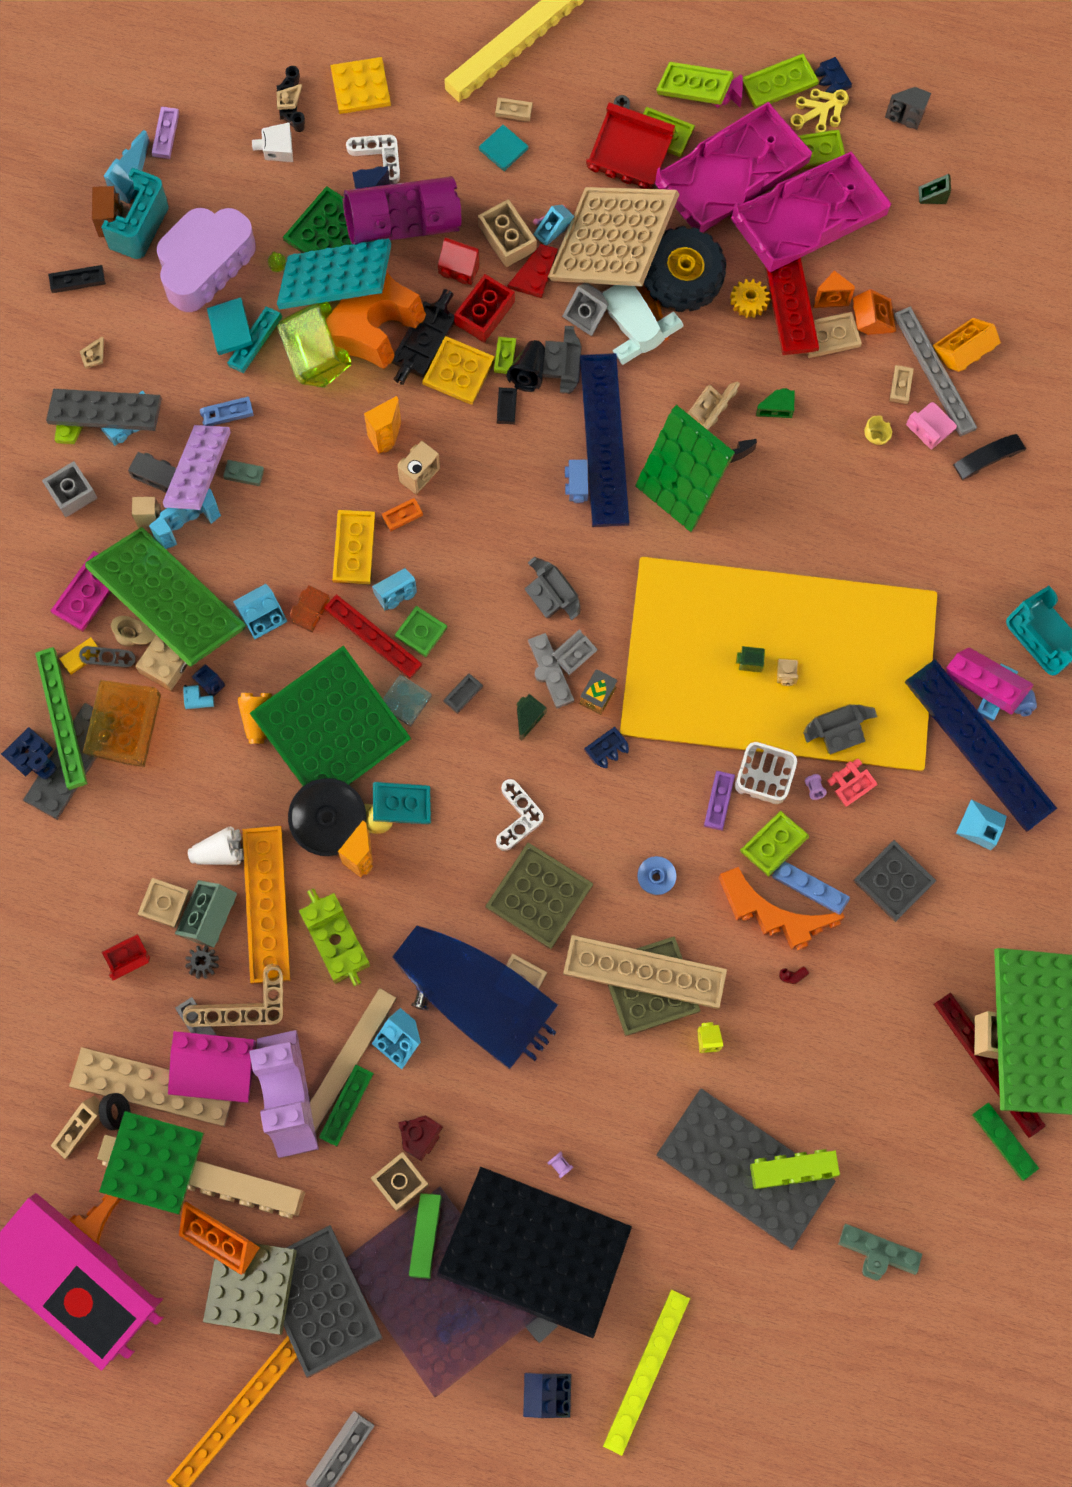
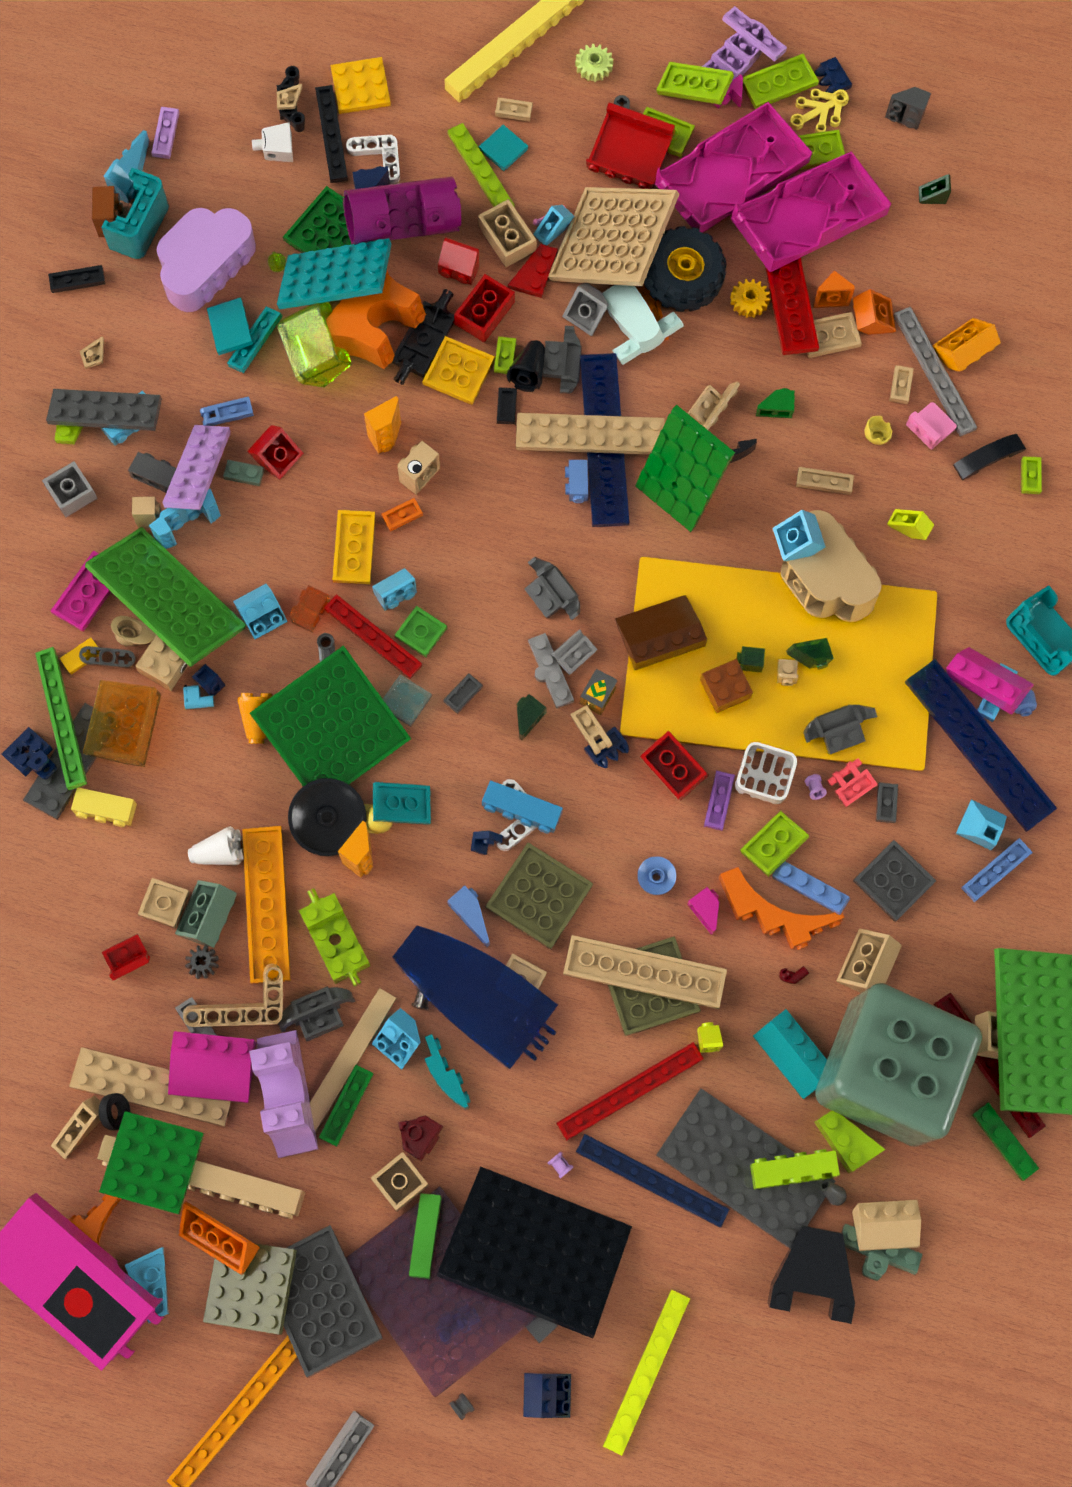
none -> light yellow brick [71,788,137,827]
none -> medium azure wing [125,1247,169,1323]
none -> red slope [247,425,304,480]
none -> dark grey plate [278,986,355,1041]
none -> black plate [315,85,348,183]
none -> dark grey piece [317,633,335,662]
none -> teal slope [425,1034,471,1110]
none -> medium blue slope [447,886,490,947]
none -> lime plate [448,123,515,208]
none -> dark grey wheel [449,1393,475,1420]
none -> dark blue bracket [471,831,503,855]
none -> dark azure brick [482,780,563,834]
none -> tan plate [516,413,664,455]
none -> red tile [556,1042,704,1141]
none -> tan plate [570,705,613,755]
none -> yellowish green gear [575,44,613,82]
none -> dark blue tile [575,1134,730,1228]
none -> reddish brown slope [615,595,707,670]
none -> red brick [640,730,709,801]
none -> dark pink slope [687,887,719,935]
none -> dark orange brick [700,659,753,713]
none -> lavender slope [702,6,787,80]
none -> teal slope [753,1009,827,1099]
none -> black wedge [767,1225,855,1324]
none -> medium azure slope [773,510,826,561]
none -> tan brick [781,510,881,622]
none -> clear green slope [786,638,834,669]
none -> tan plate [796,467,854,495]
none -> lime wedge [814,1111,886,1174]
none -> sand green piece [815,983,982,1147]
none -> dark grey cone [820,1180,847,1206]
none -> tan slope [836,928,902,993]
none -> tan slope [852,1200,921,1251]
none -> dark grey plate [876,782,898,823]
none -> neon yellow slope [887,509,934,540]
none -> medium blue plate [961,838,1033,902]
none -> lime plate [1021,456,1042,494]

